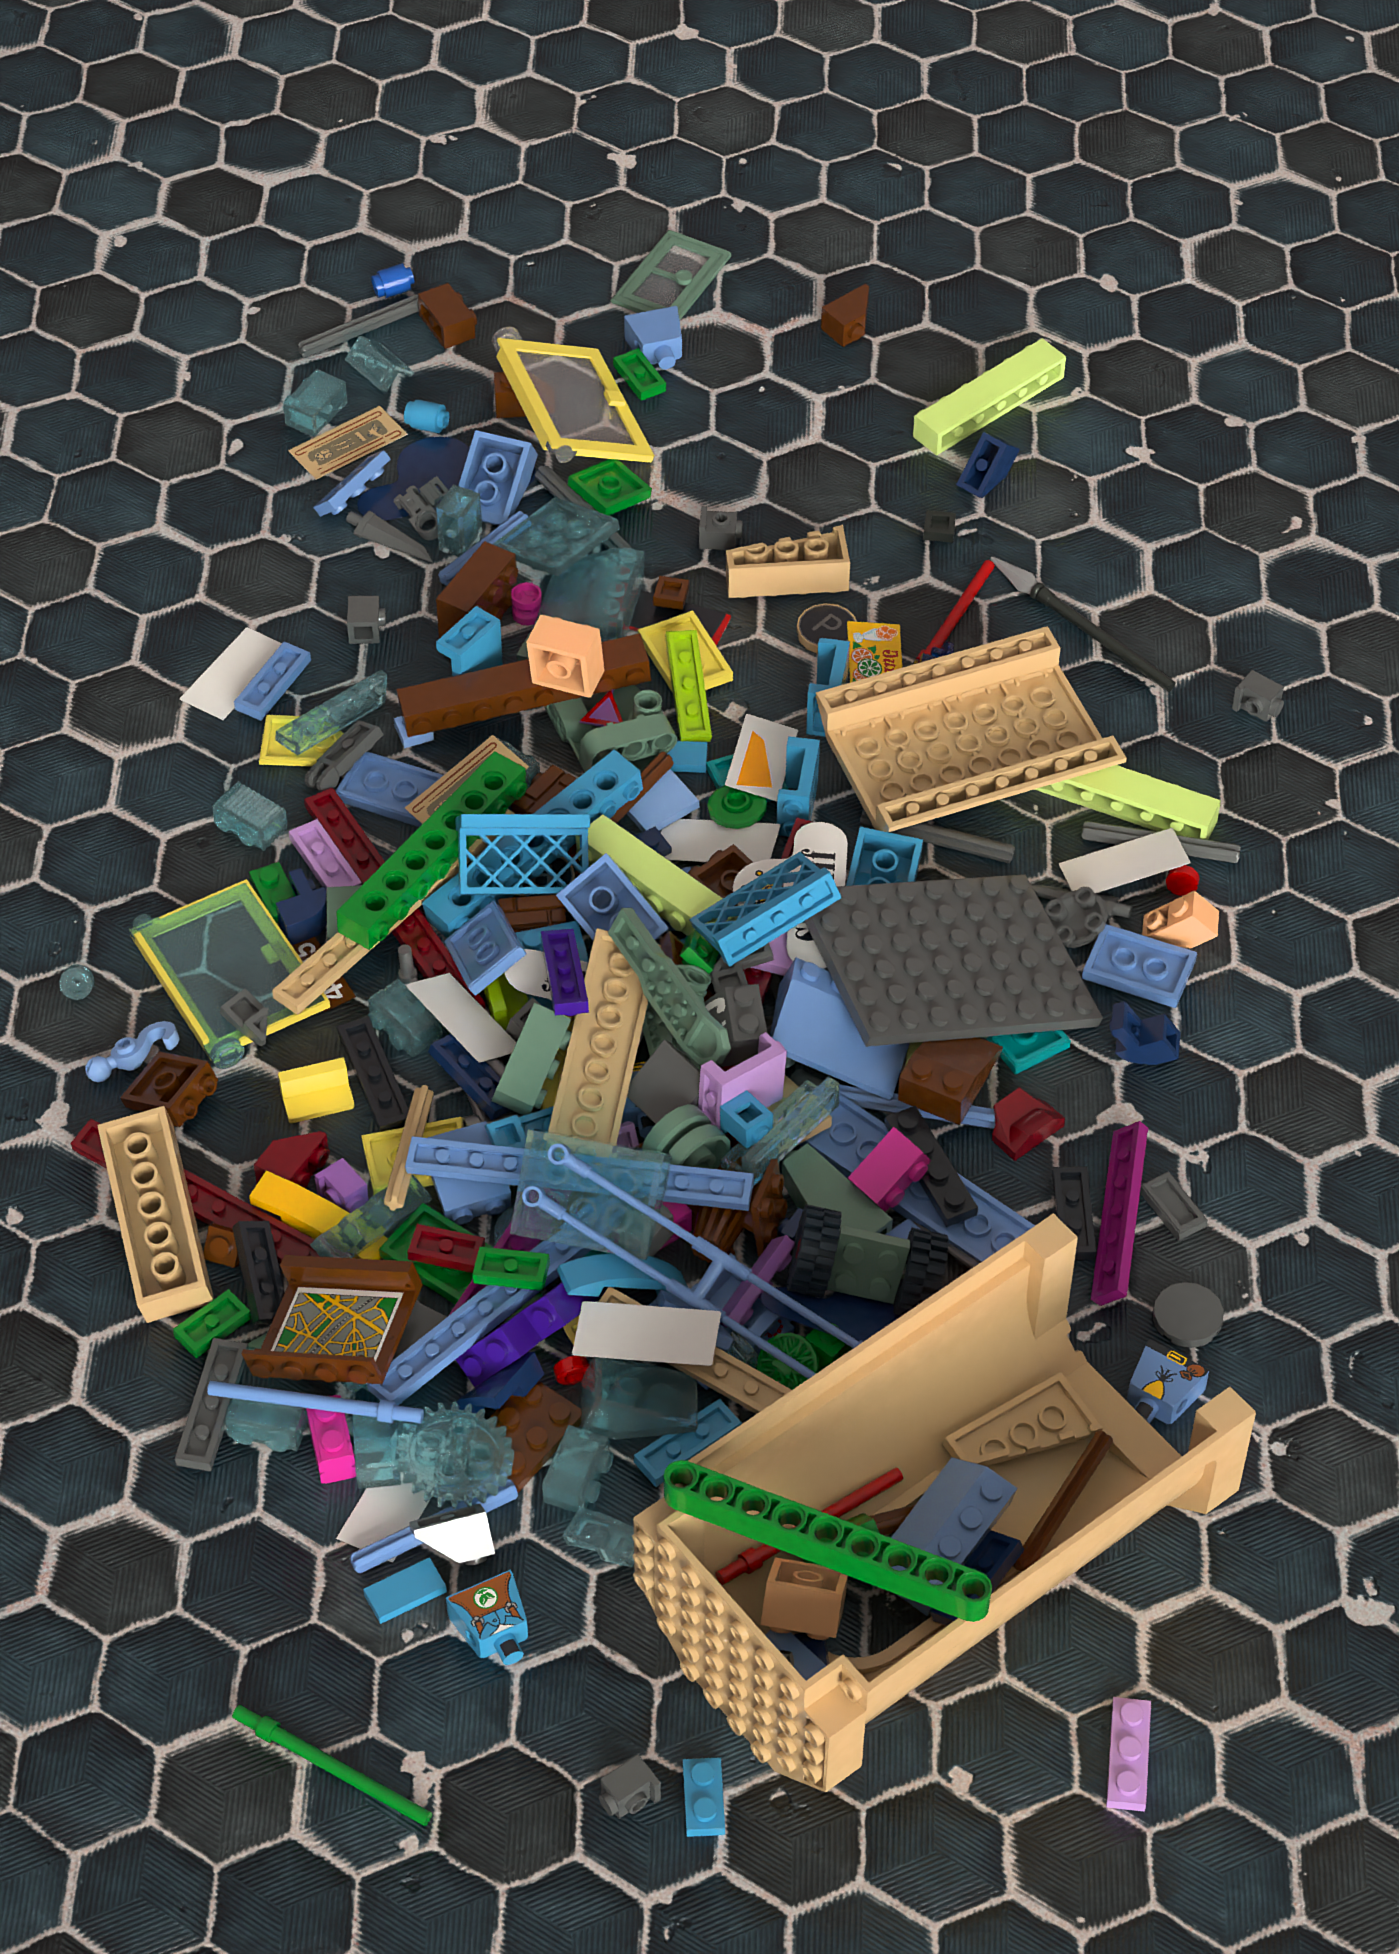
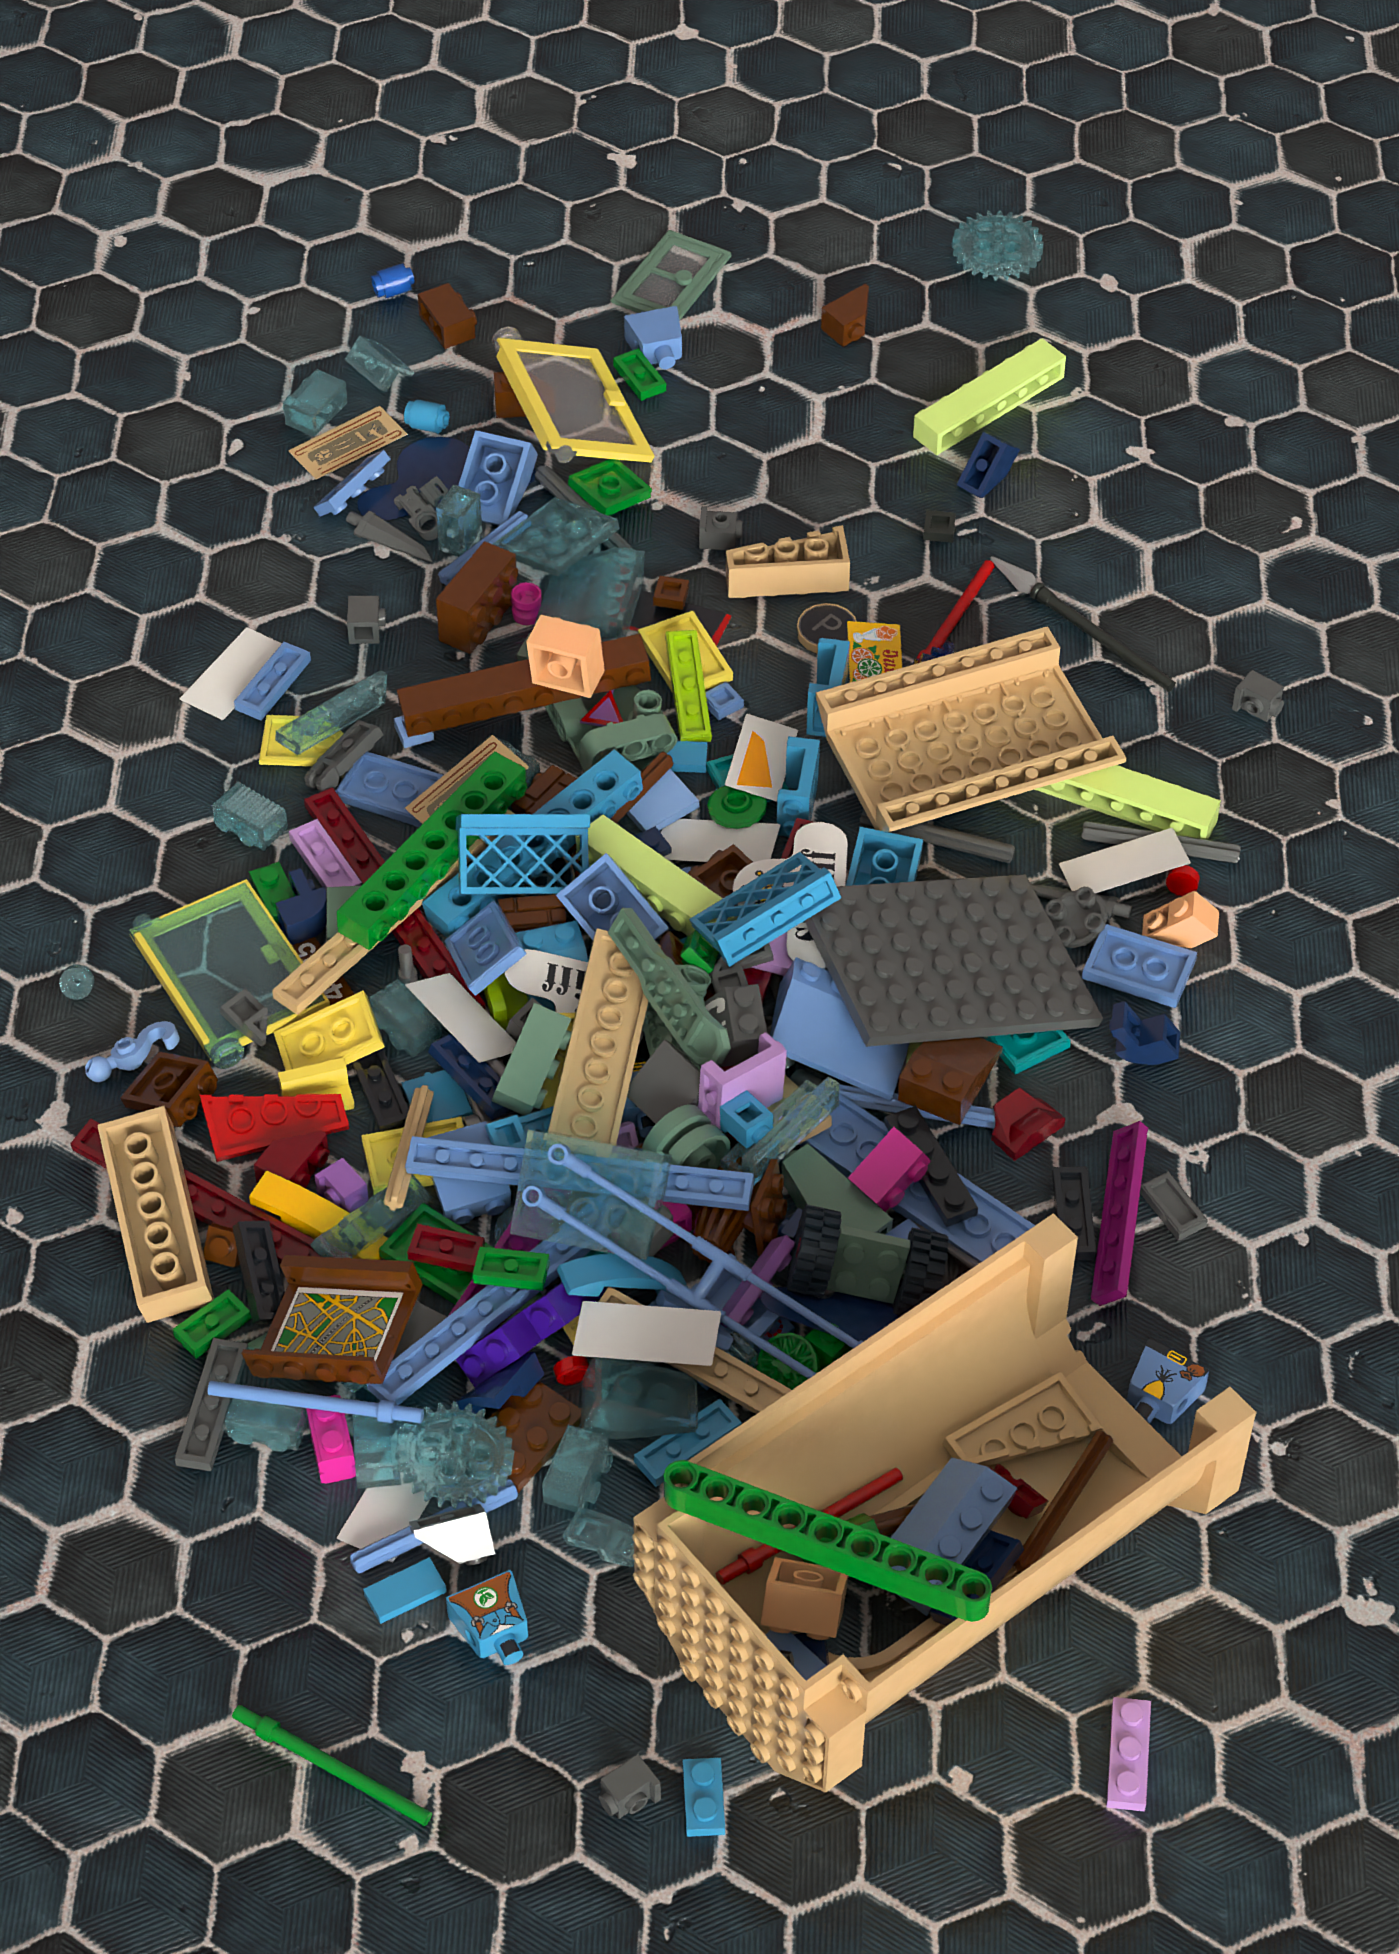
dark grey axle [297,293,419,358] -> none
dark azure panel [436,606,503,676] -> none
dark purple plate [541,929,589,1016] -> none
dark grey tile [1153,1282,1224,1348] -> none
none -> red wing [200,1094,349,1162]
none -> light yellow tile [274,990,385,1070]
none -> dark azure piece [401,1070,473,1123]
none -> medium blue tile [706,682,744,720]
none -> clear light blue gear [952,210,1044,281]
none -> dark red plate [989,1463,1049,1519]

